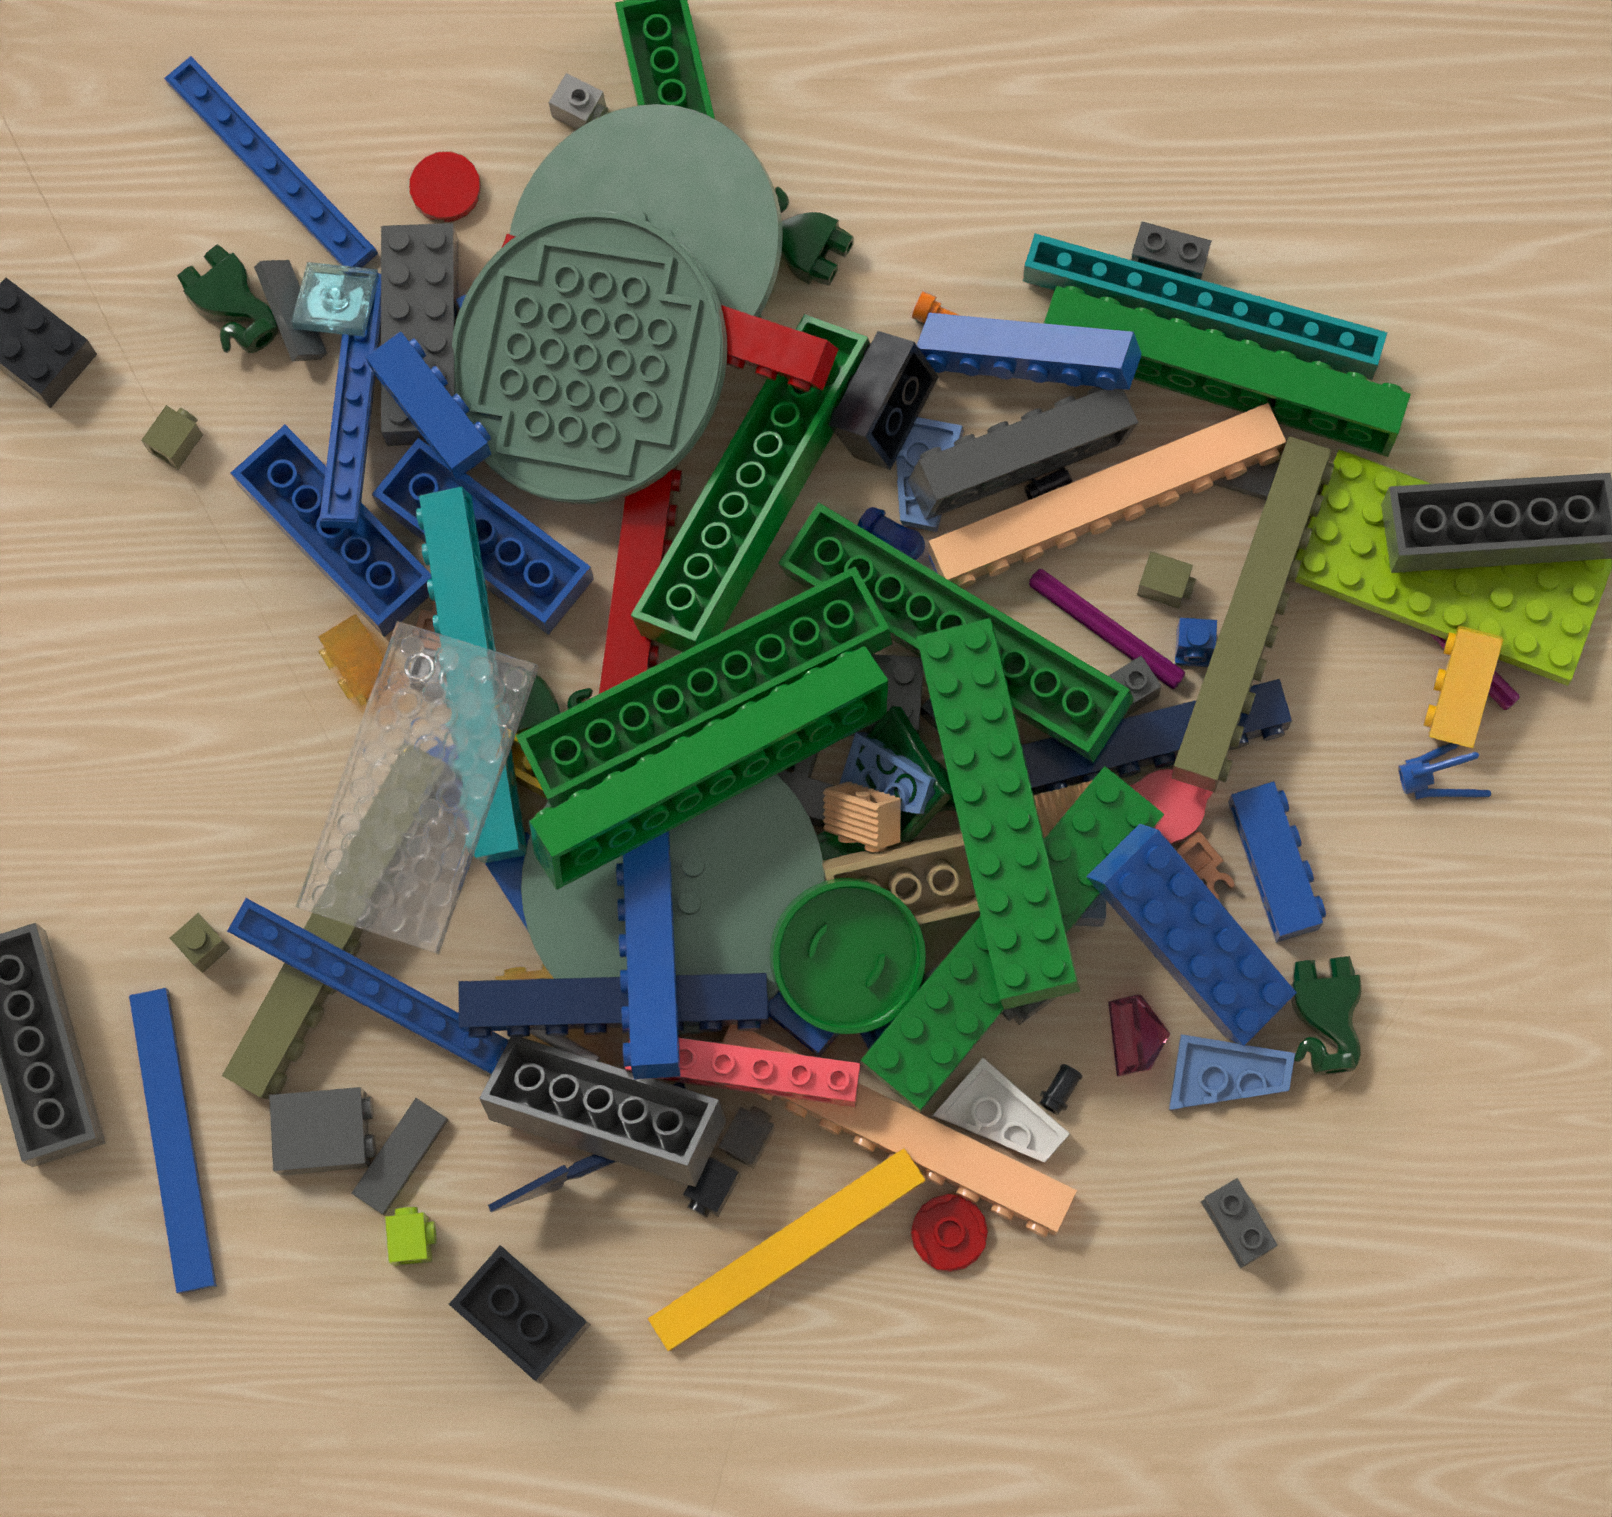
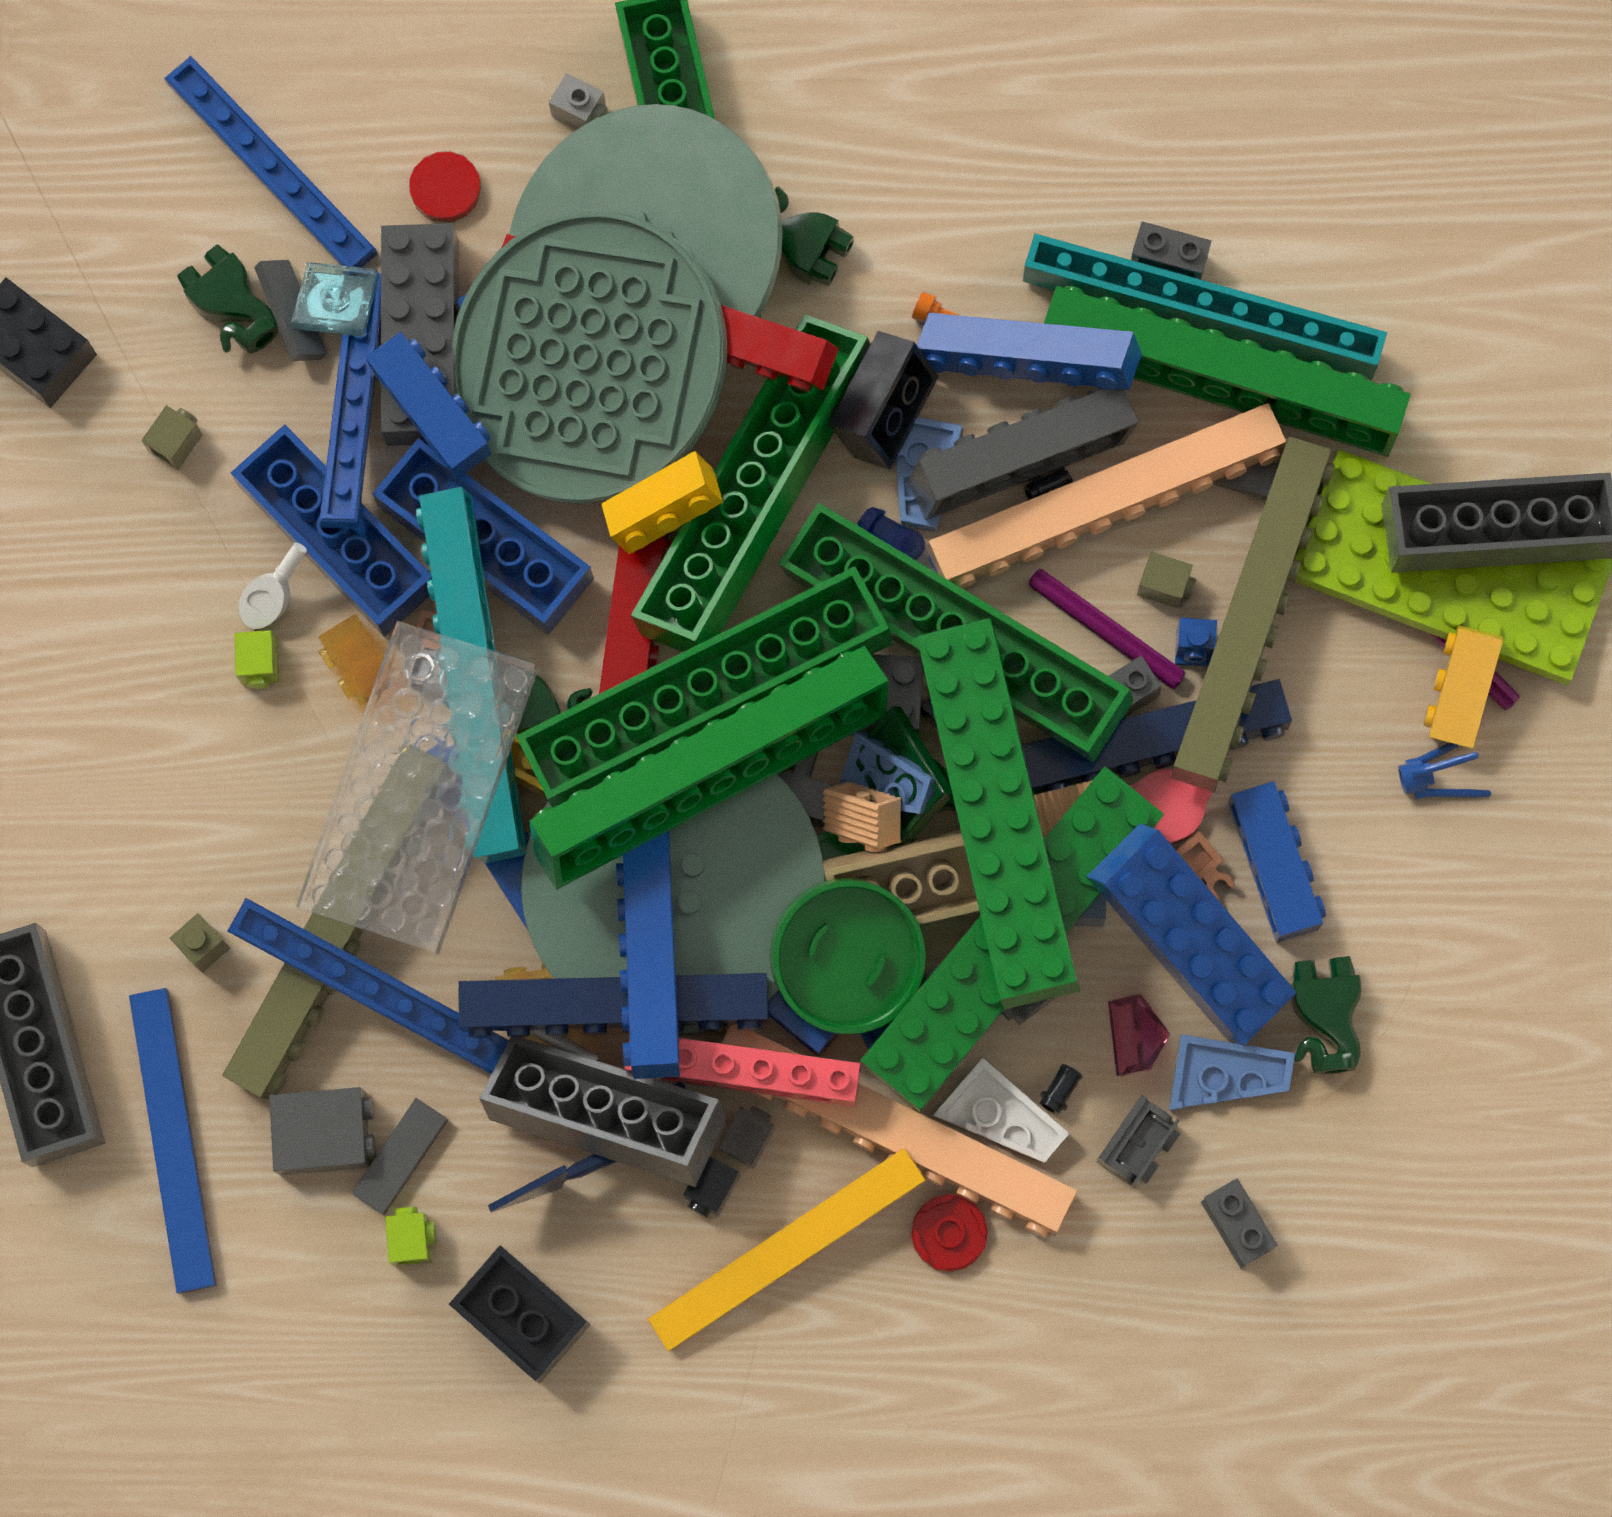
none -> lime brick [234,630,279,689]
none -> white piece [238,543,307,629]
none -> yellow brick [601,451,723,555]
none -> dark grey hinge [1097,1095,1180,1188]

